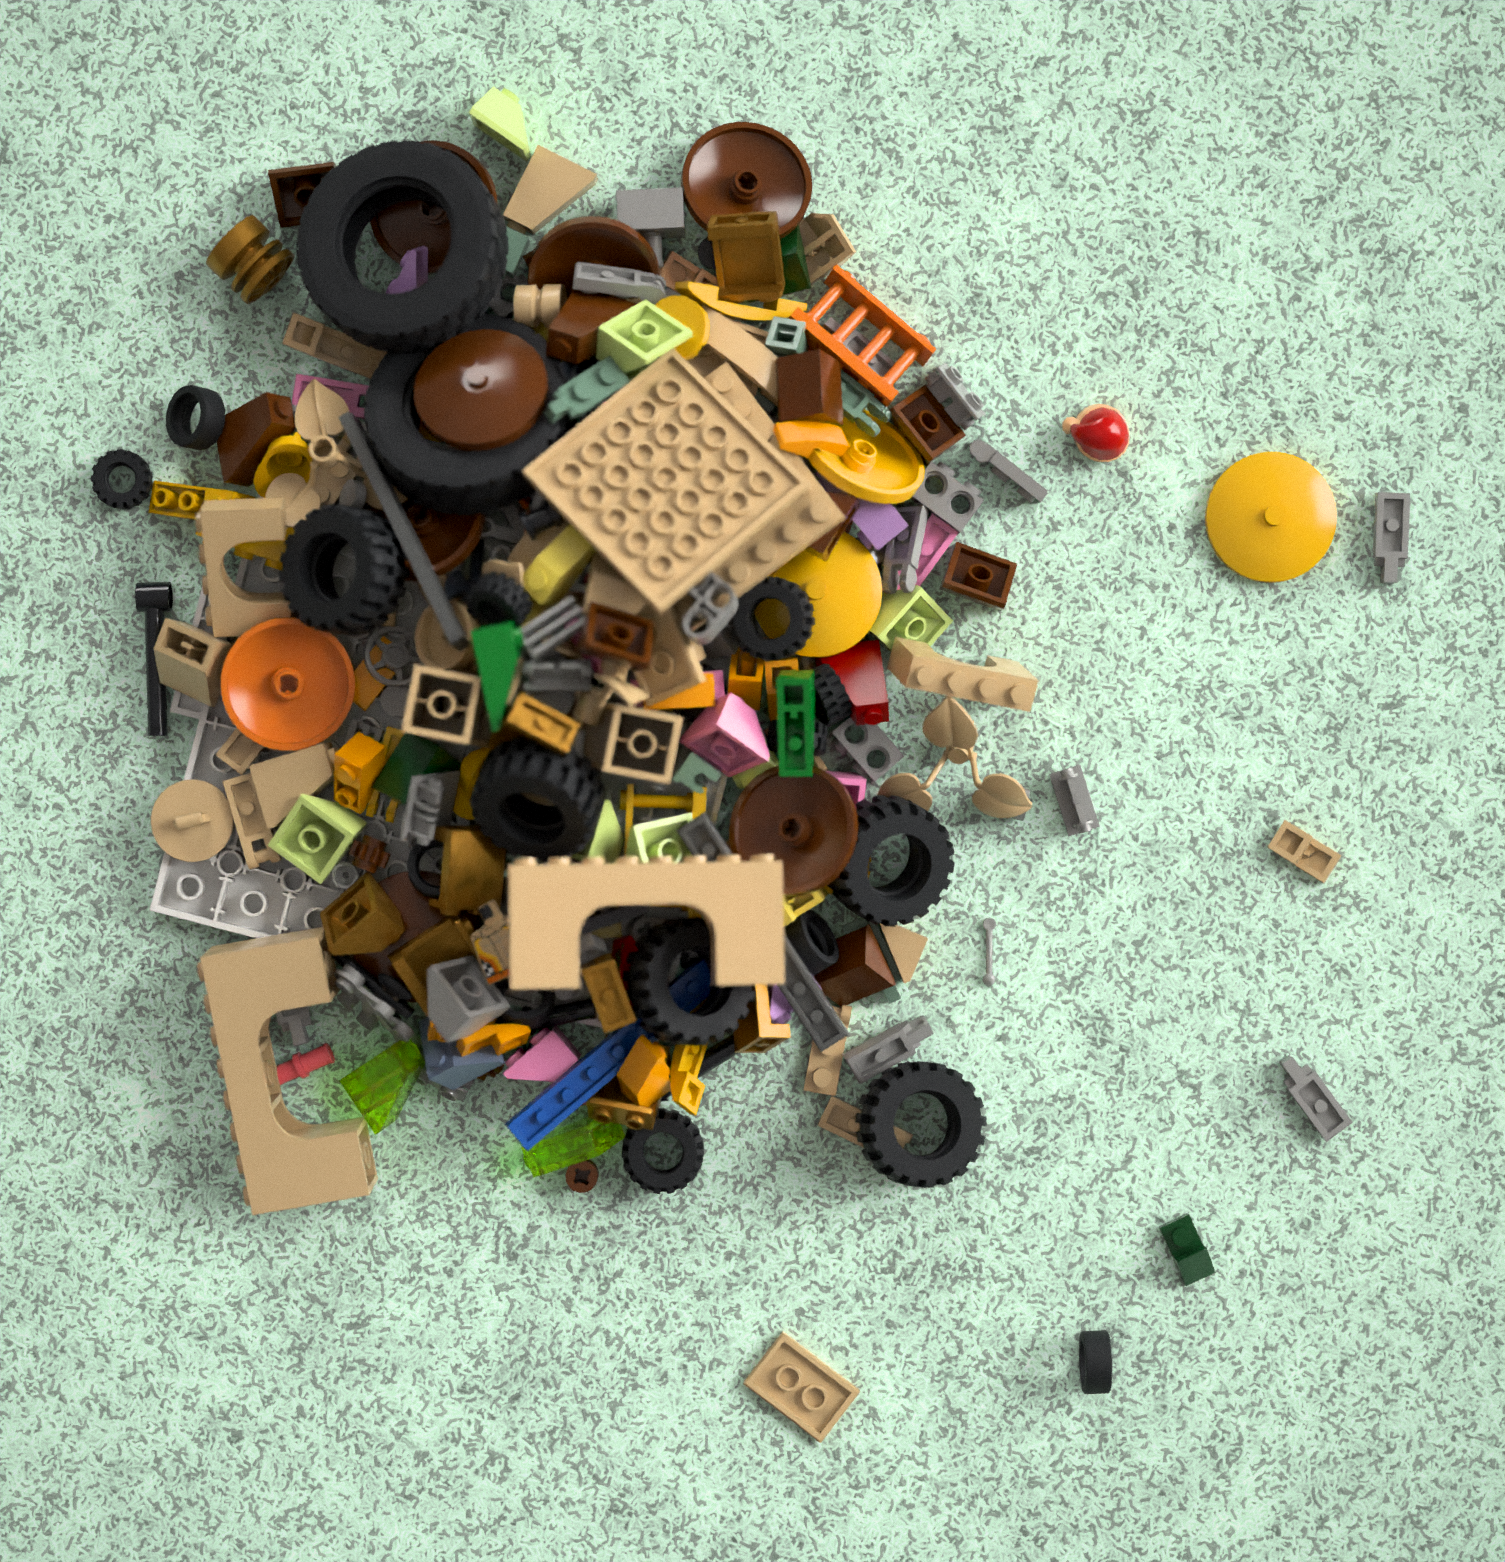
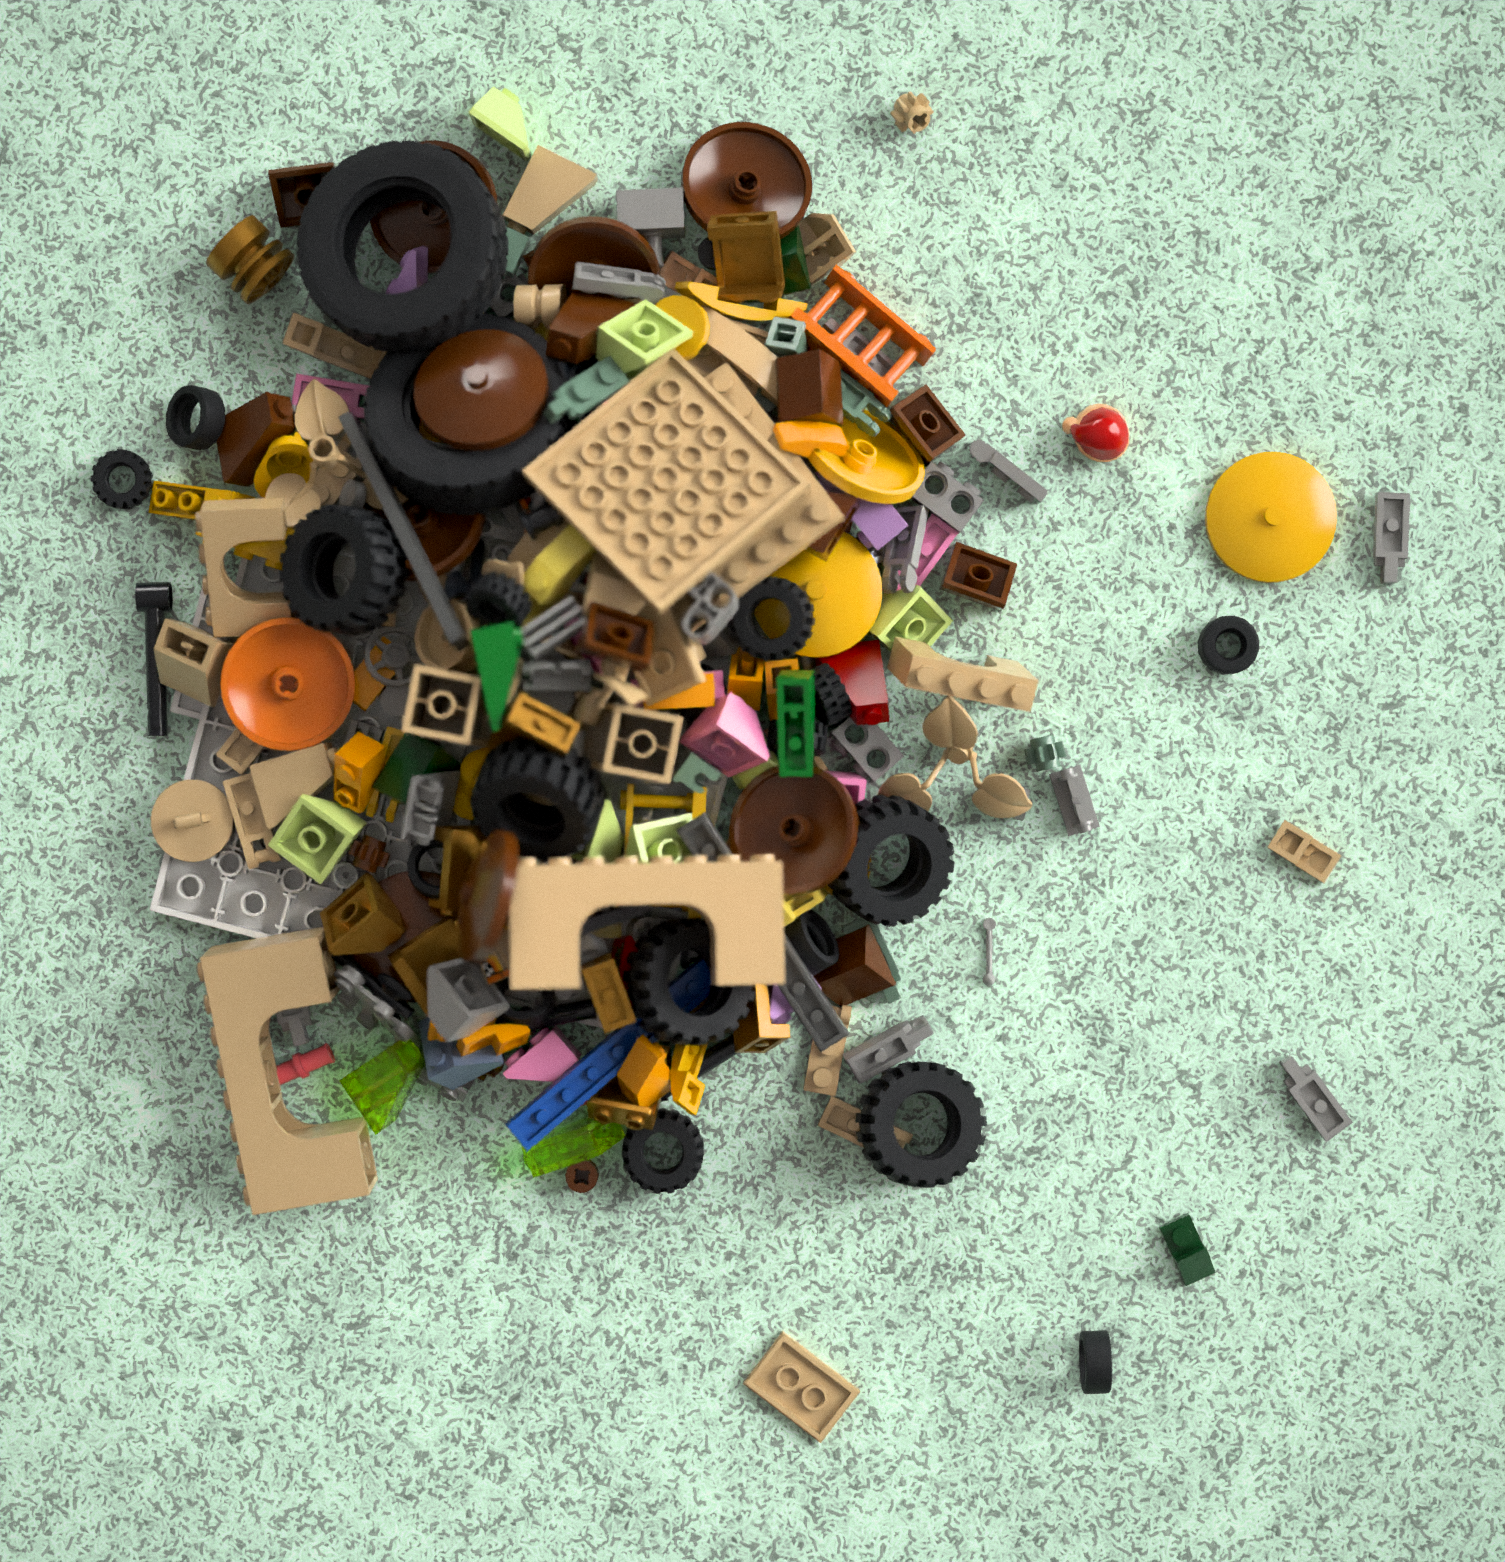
tan slope [879,923,928,984] -> none
light grey hinge [925,363,985,430] -> none
none -> reddish brown dish [458,829,518,965]
none -> tan gear [890,91,934,134]
none -> sand green gear [1024,734,1066,772]
none -> black tyre [1198,615,1259,675]

